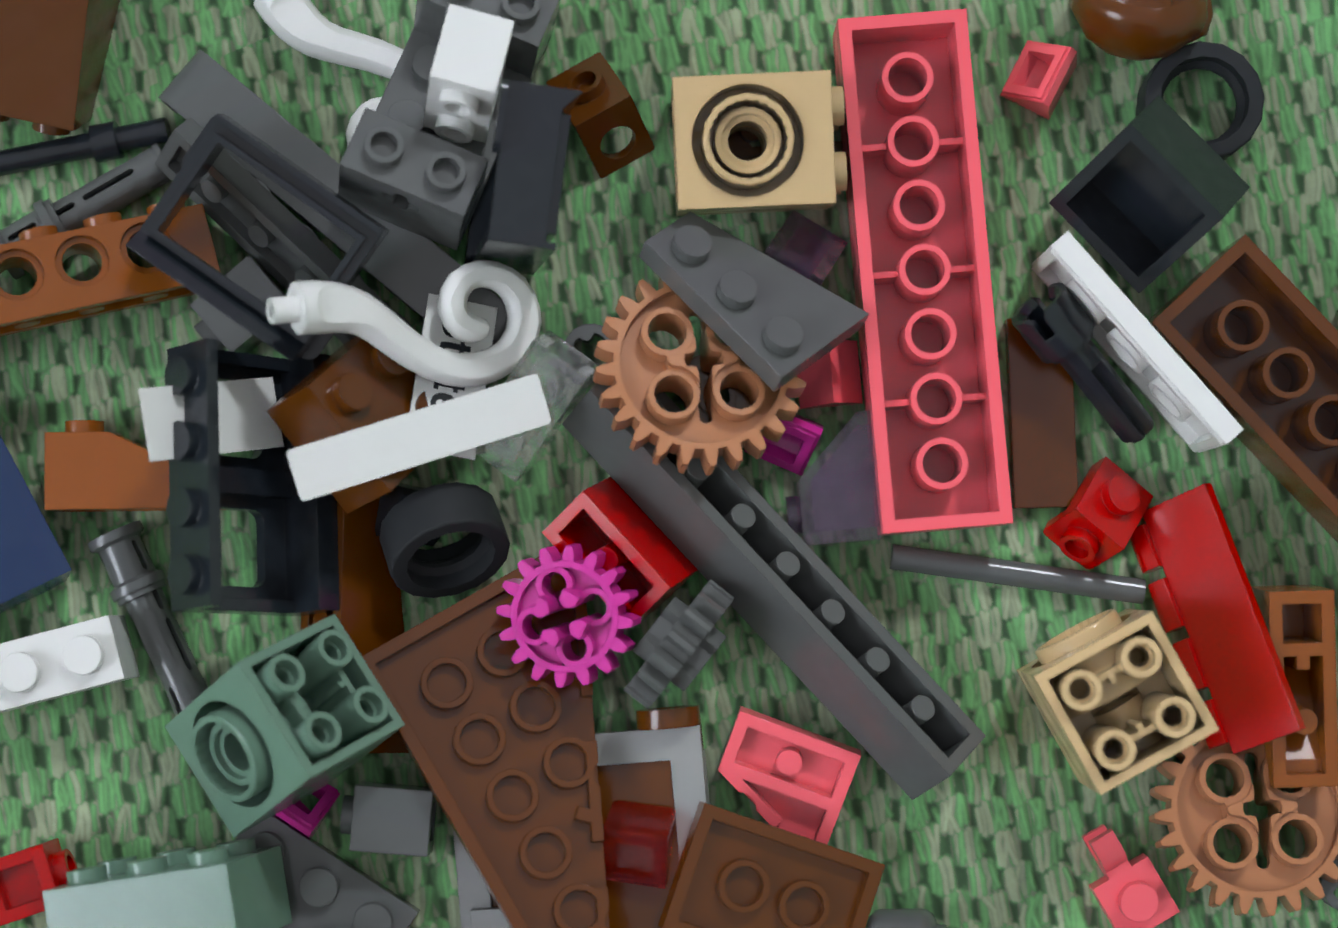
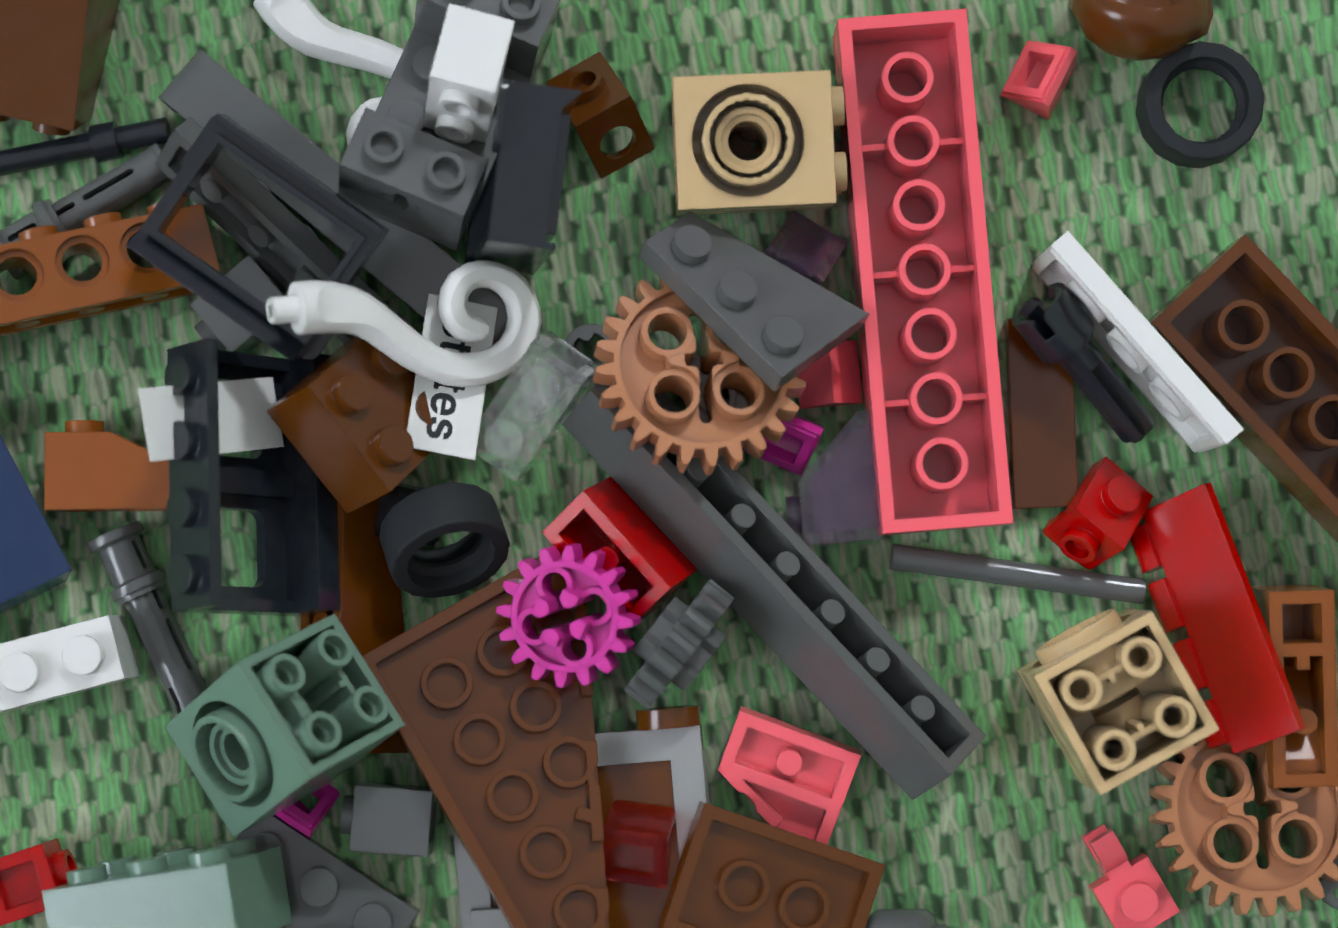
white sticker [286,374,551,501] -> none
black piece [1049,95,1250,293] -> none

